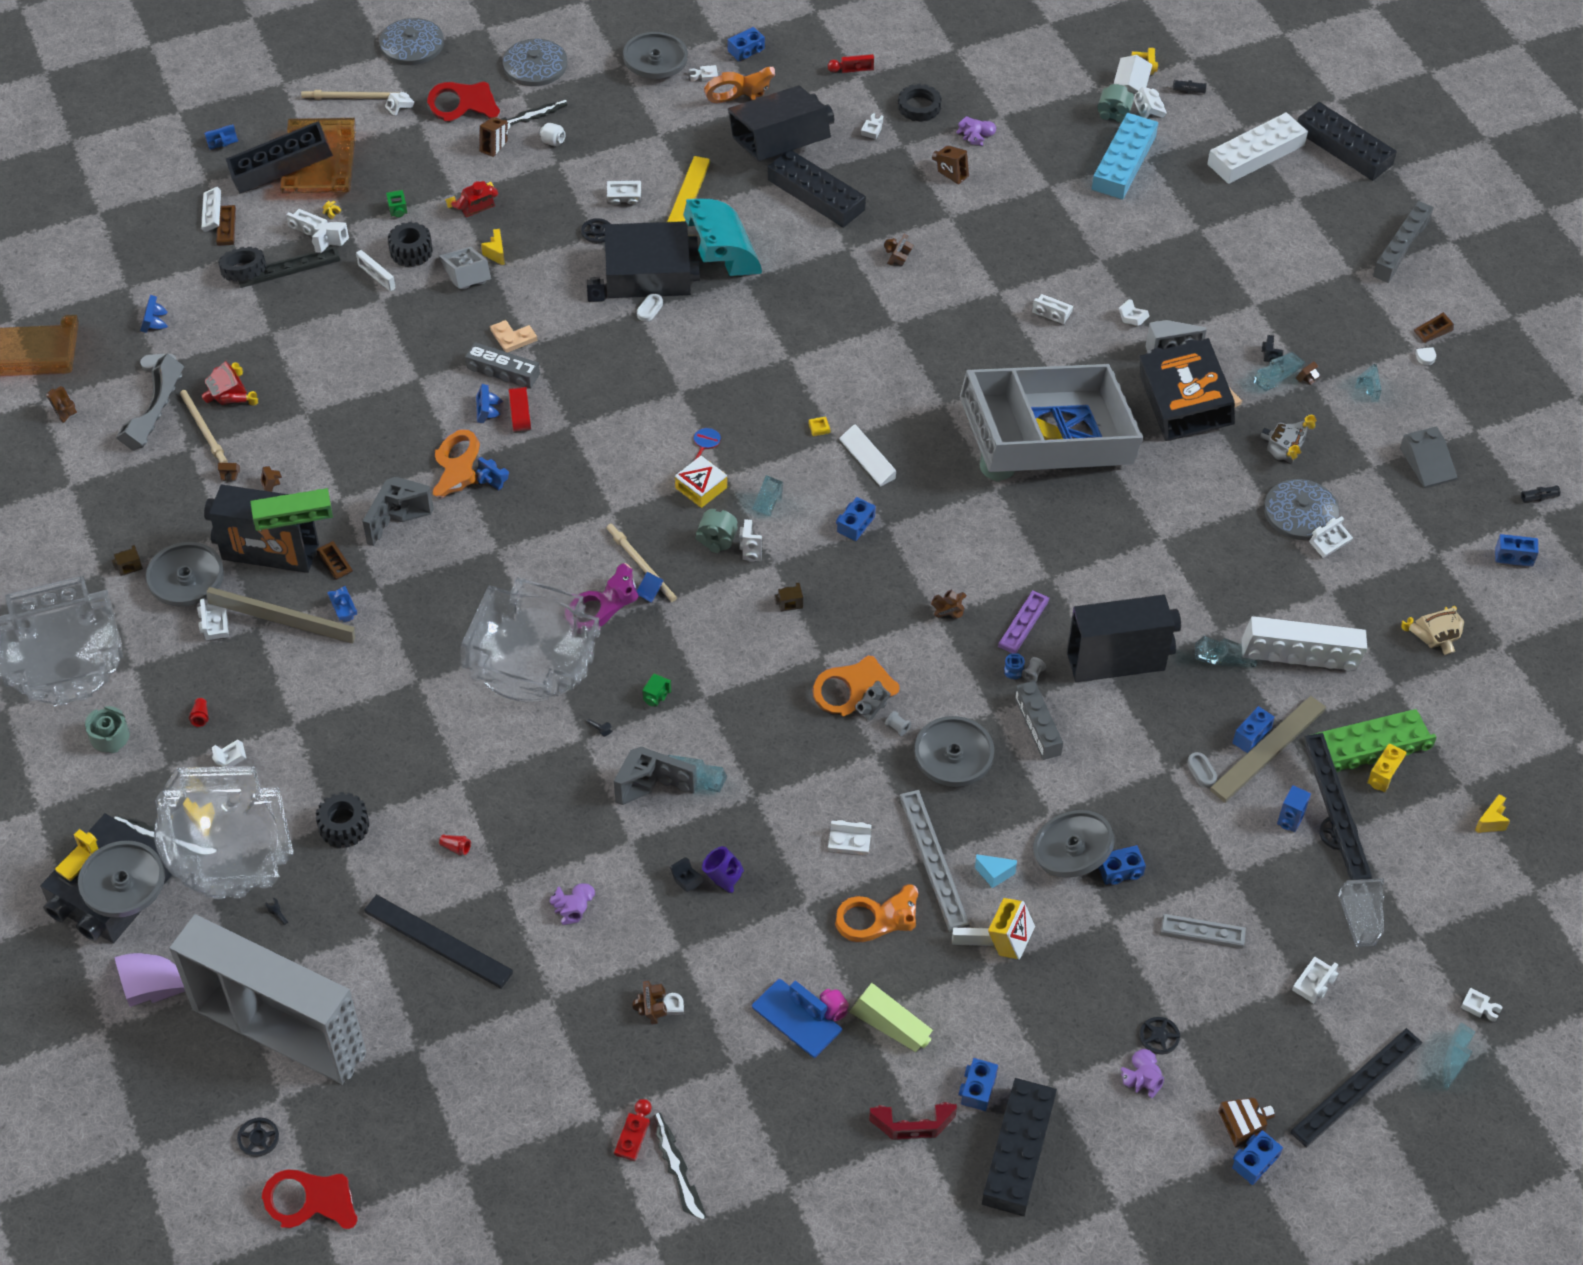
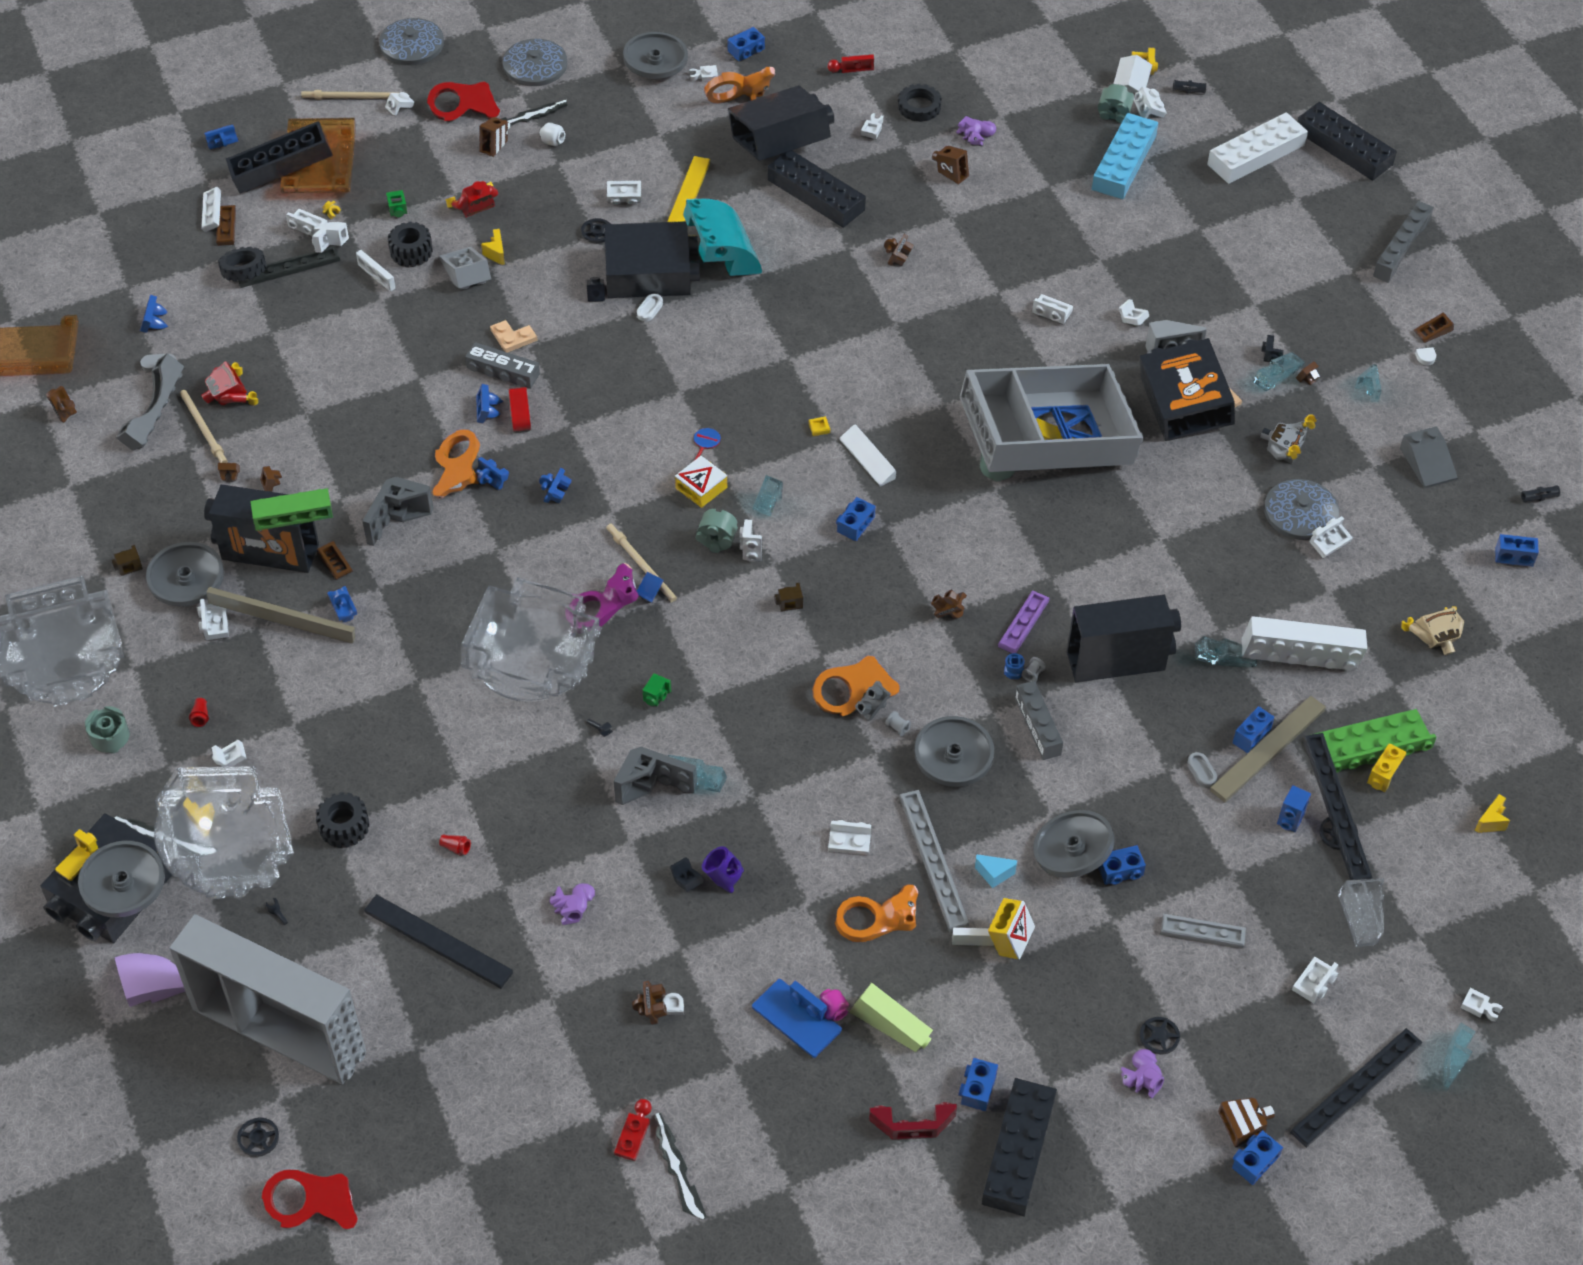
none -> blue hips [539,468,572,503]

